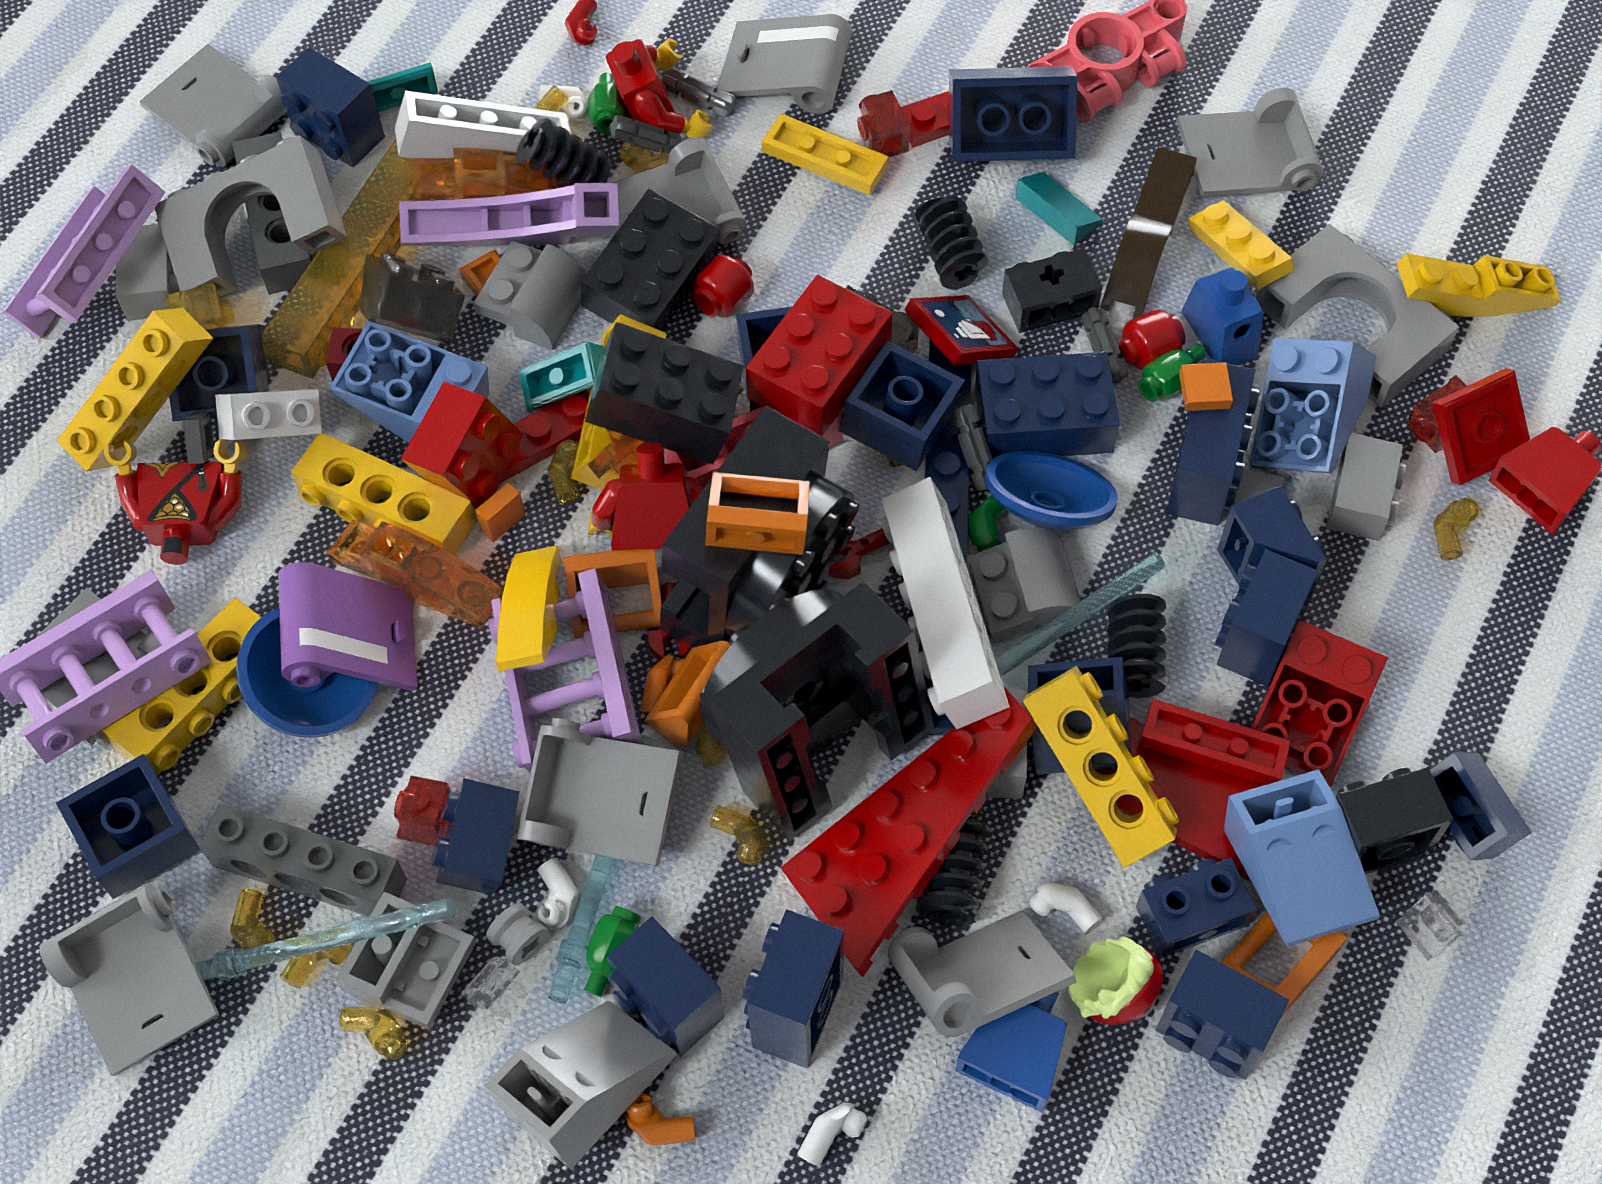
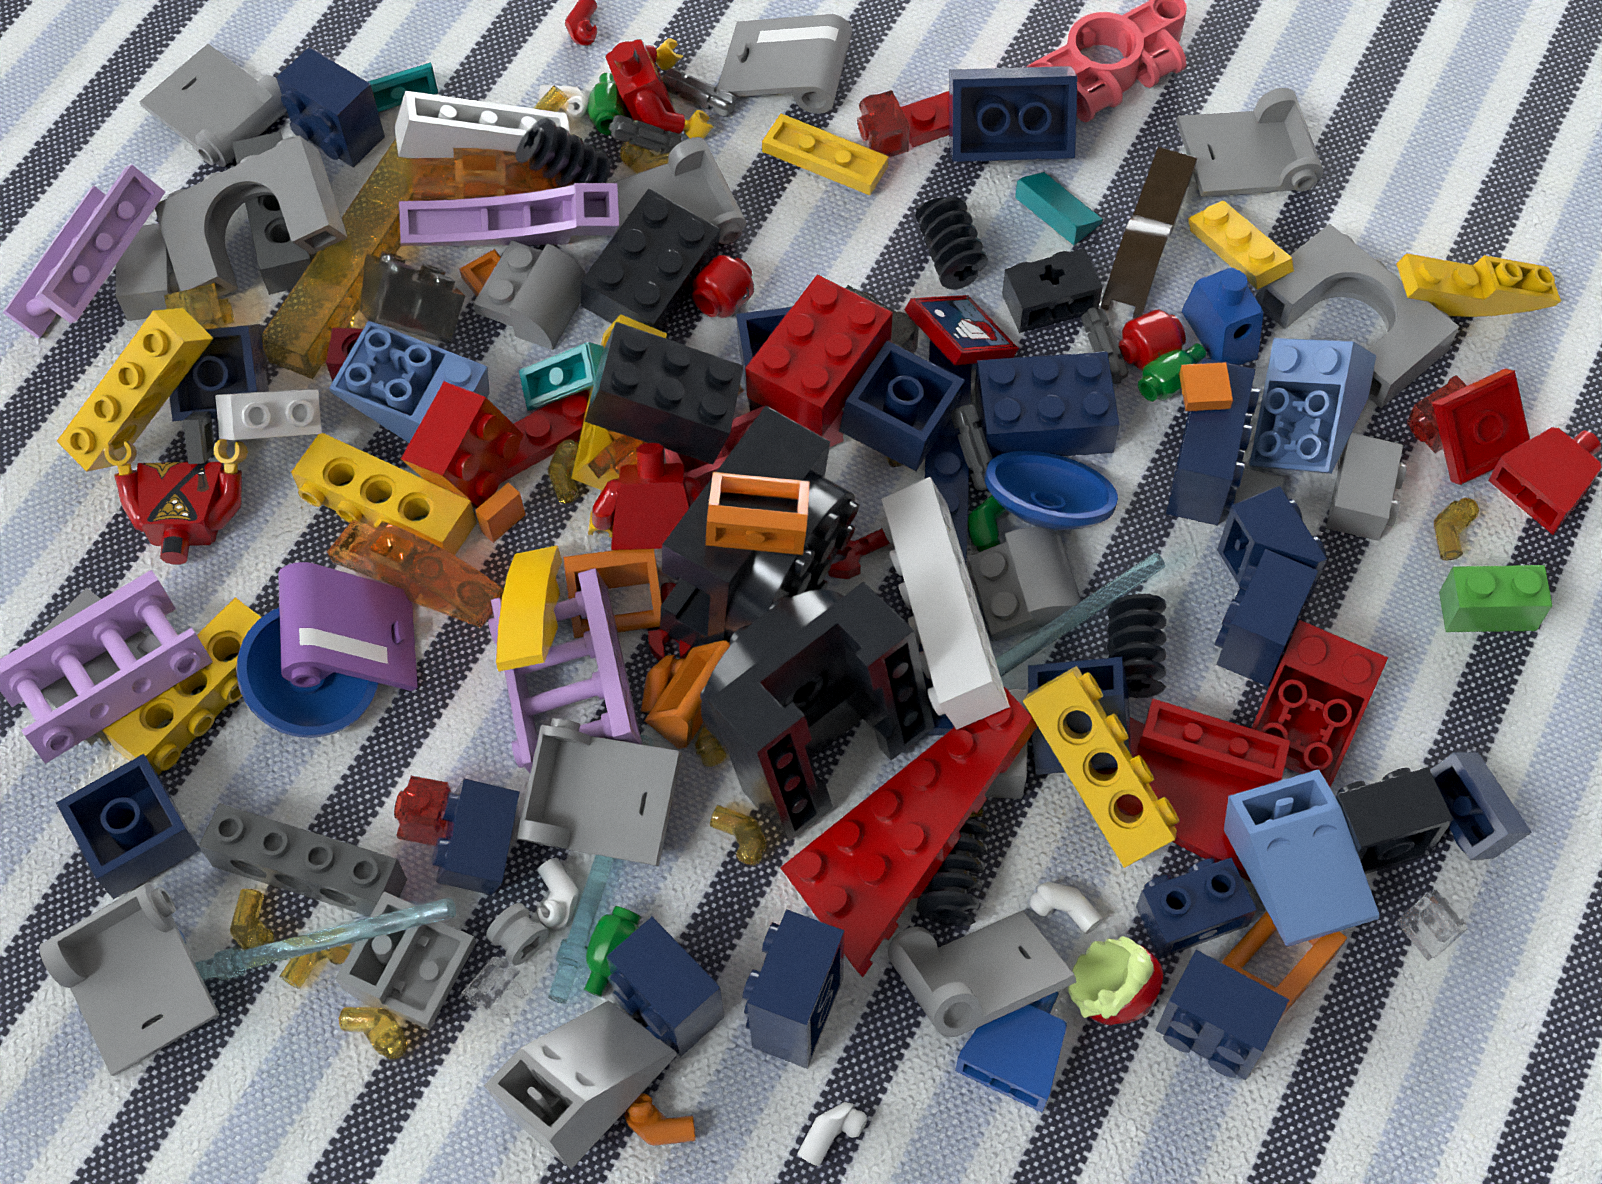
none -> bright green brick [1439,565,1552,632]

